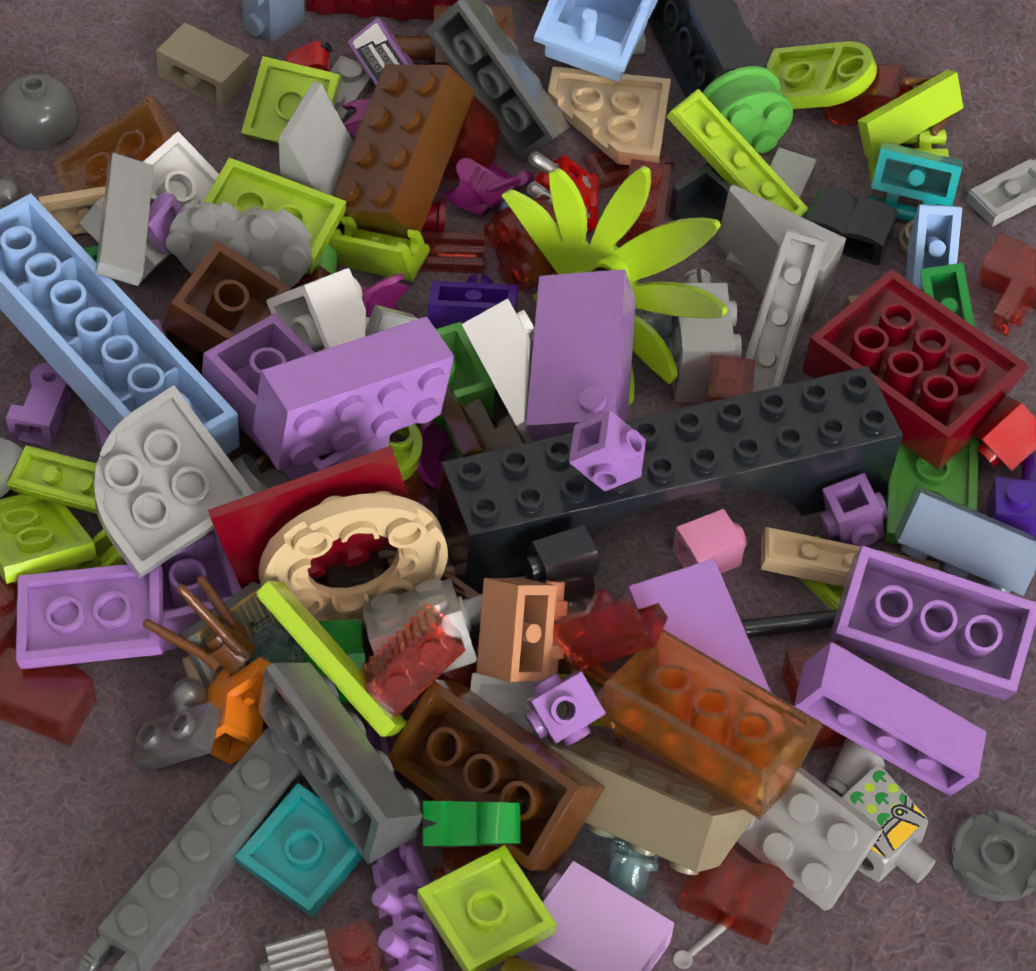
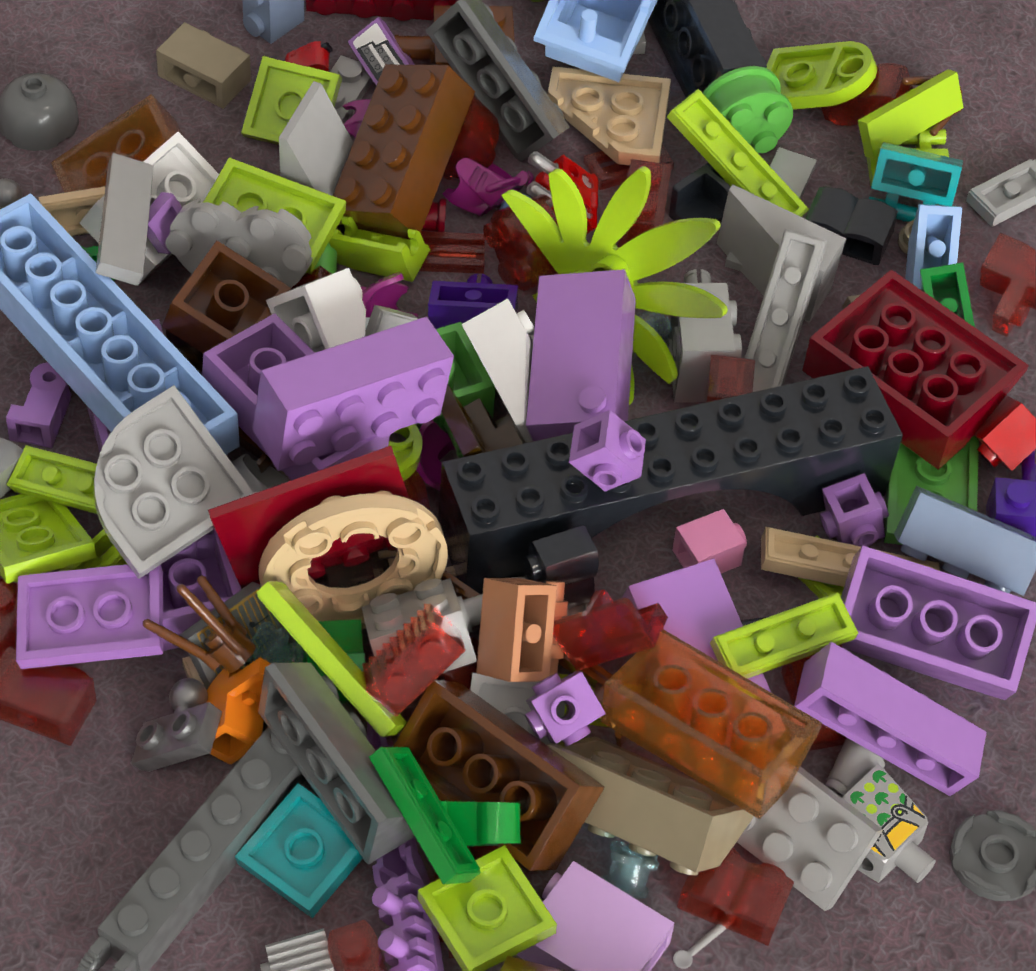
none -> green tile [369,747,481,885]
none -> lime tile [710,592,859,685]

